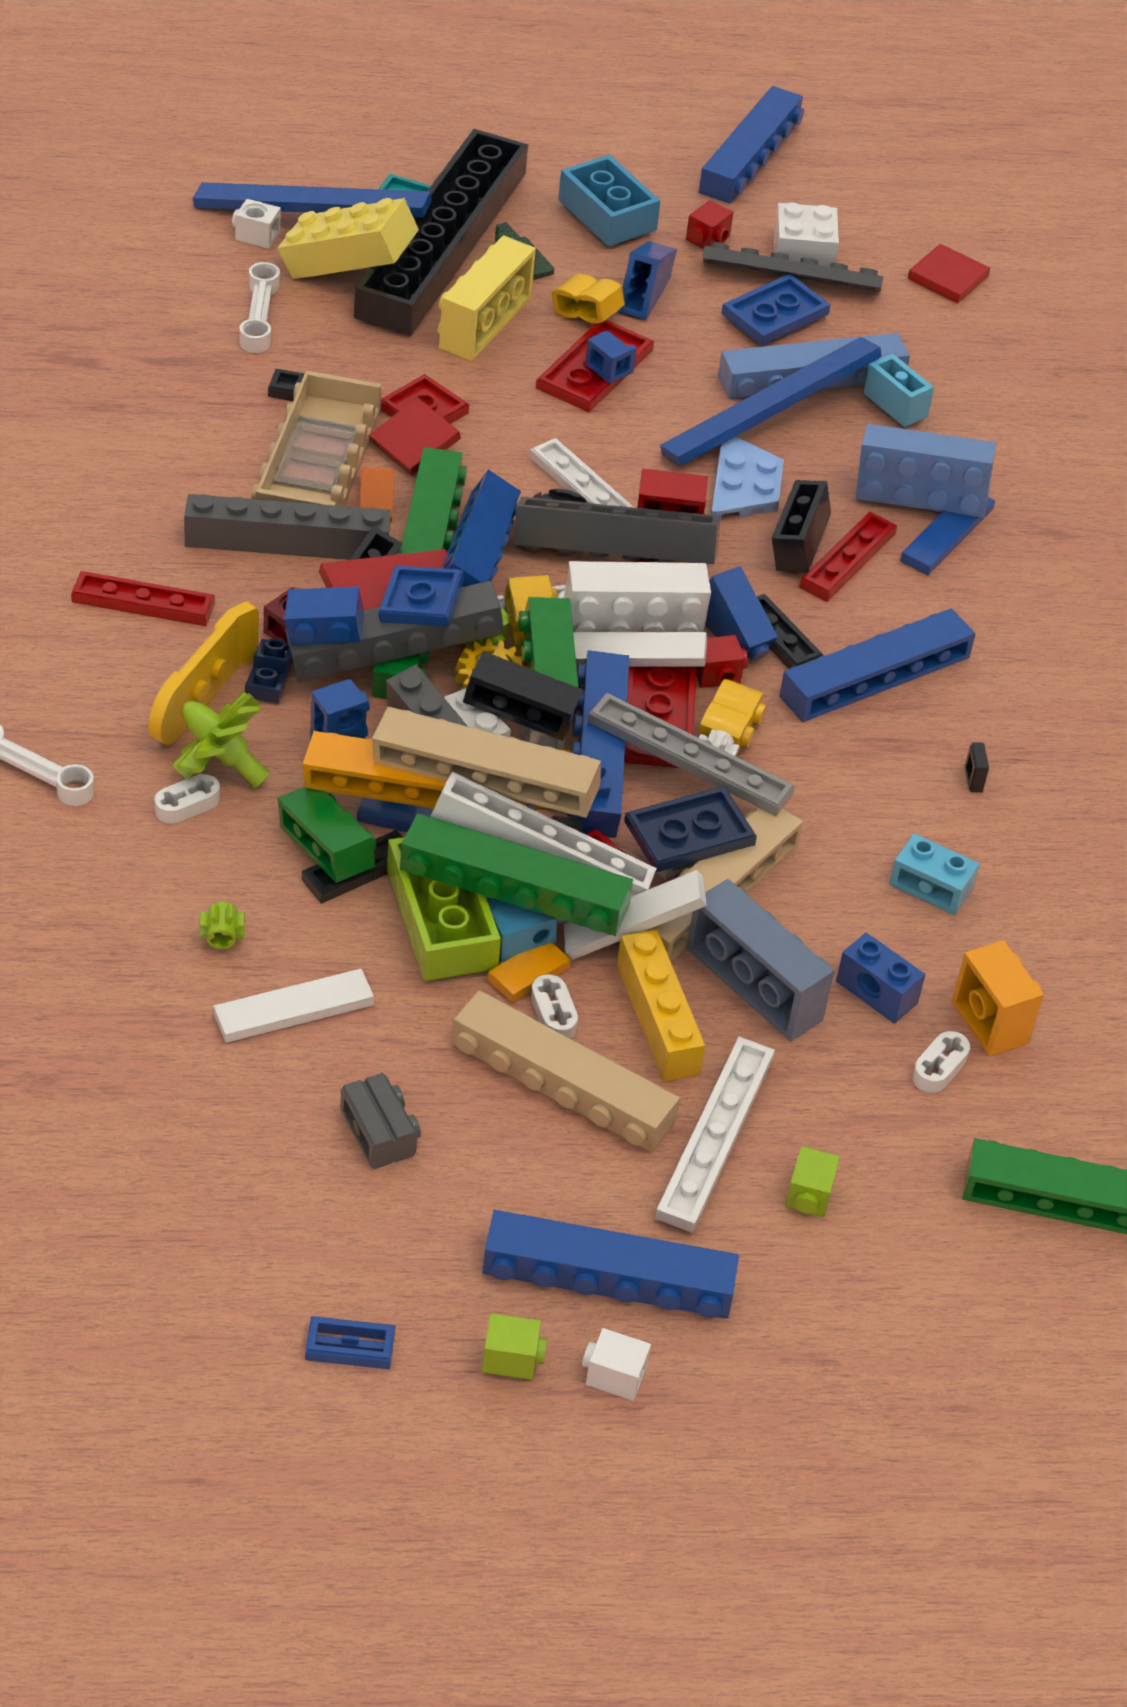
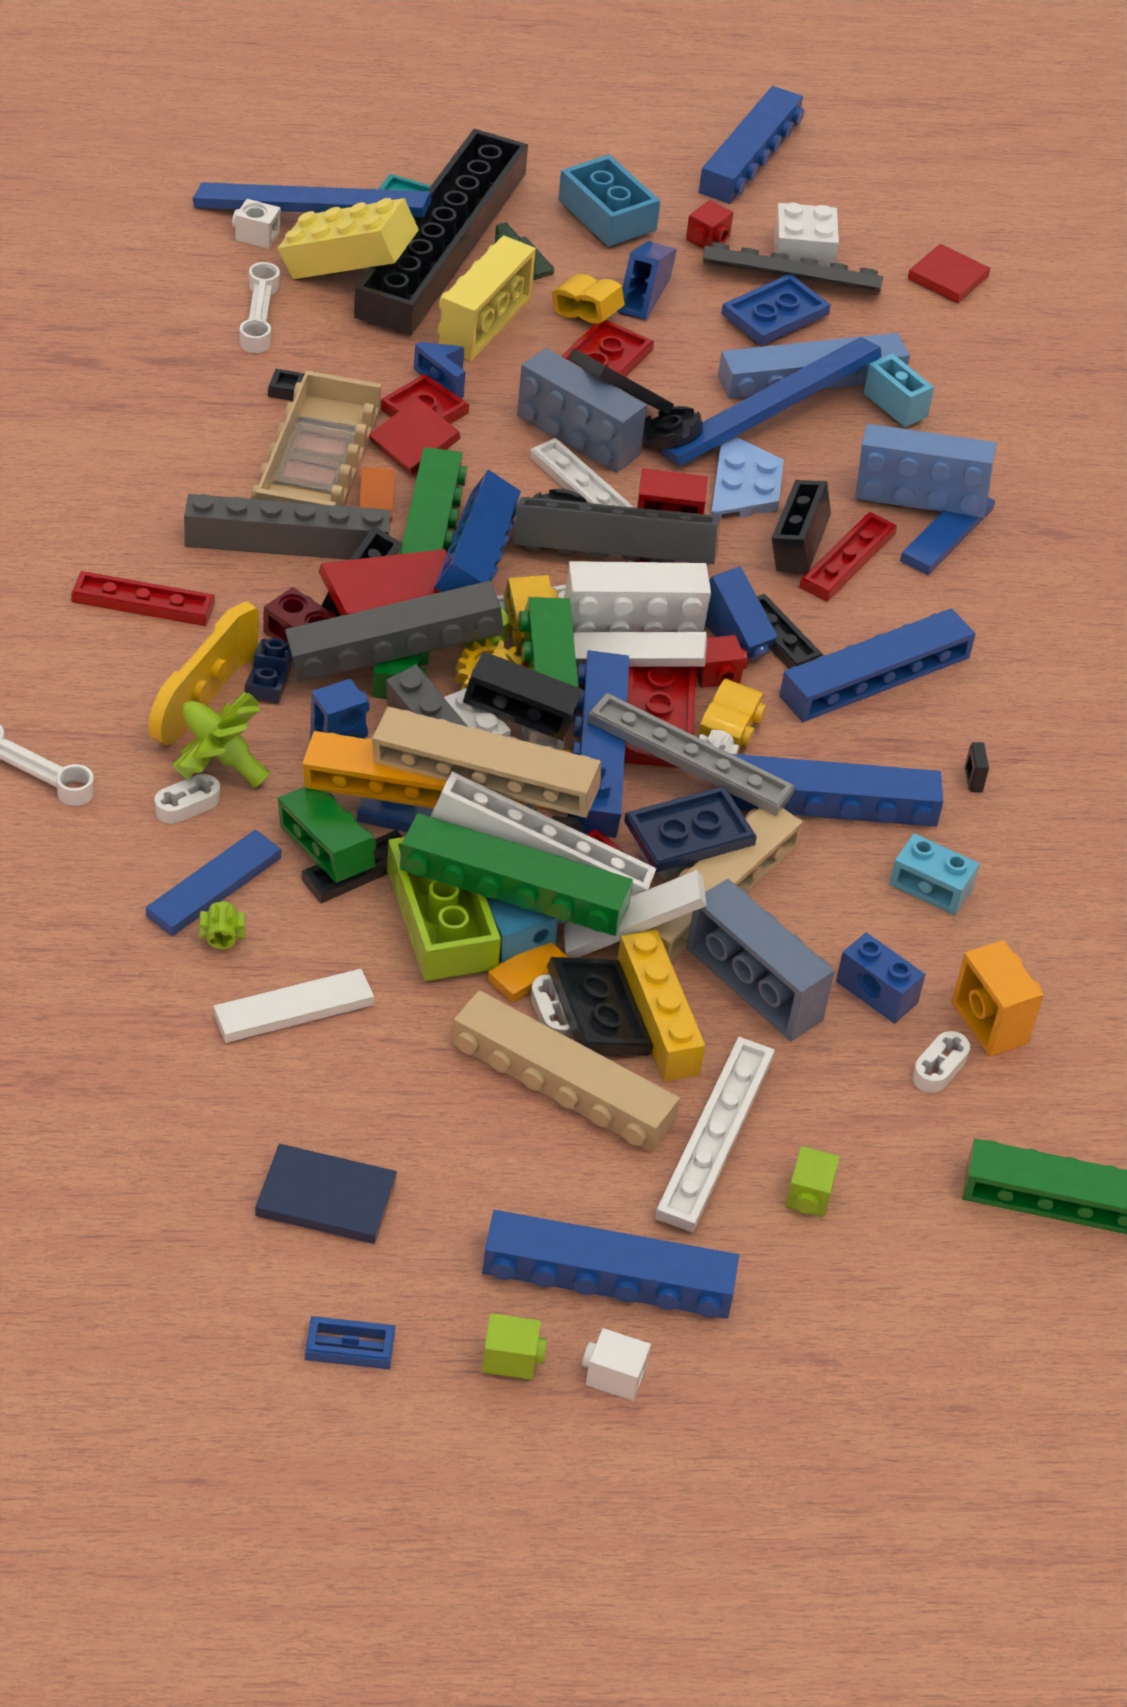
blue brick [284,586,364,645] -> none
dark grey brick [340,1073,421,1169] -> none
blue tile [378,566,464,626] -> none
blue brick [585,330,636,384] -> none
none -> blue tile [146,830,281,936]
none -> dark blue tile [255,1143,397,1244]
none -> blue slope [414,342,466,398]
none -> sand blue brick [517,348,647,473]
none -> black tile [547,957,654,1056]
none -> black tile [569,348,675,415]
none -> black tile [642,406,703,449]
none -> blue brick [729,754,943,827]

